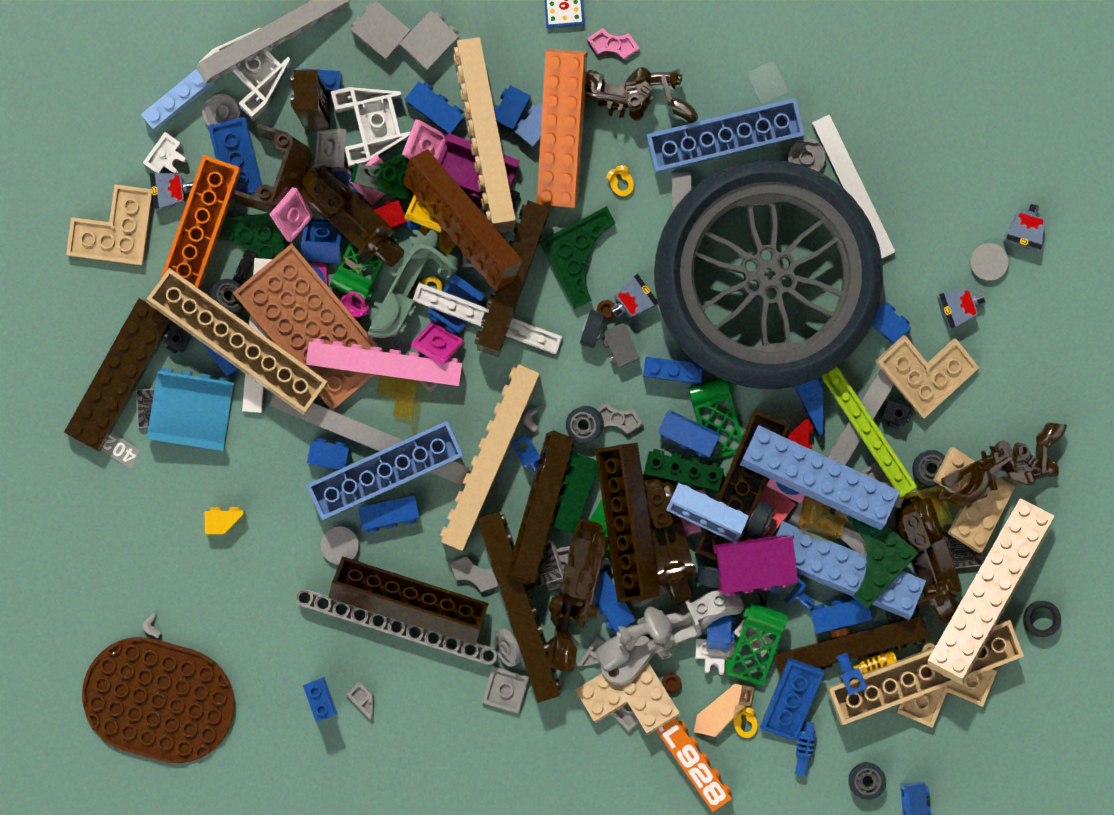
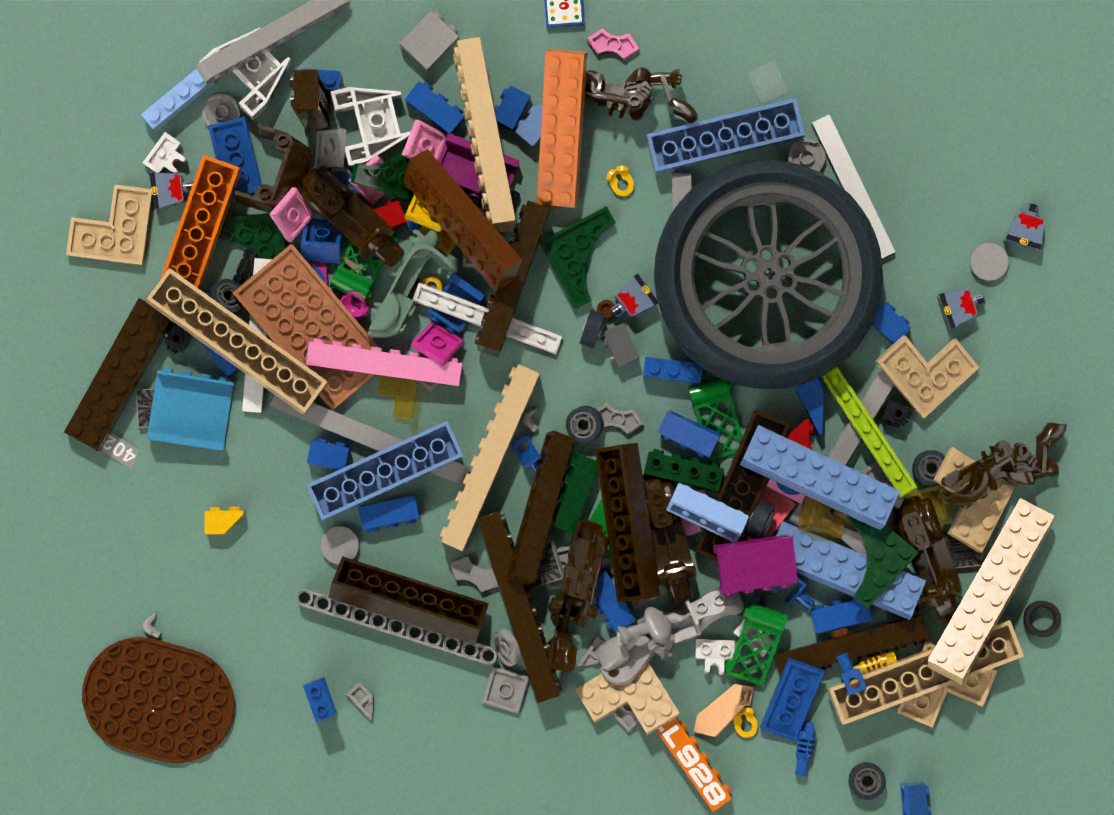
light grey brick [351,1,411,62] -> none
reddish brown tile [662,673,681,693] -> none
black wheel [696,566,720,588] -> none
blue brick [706,614,735,650] -> none

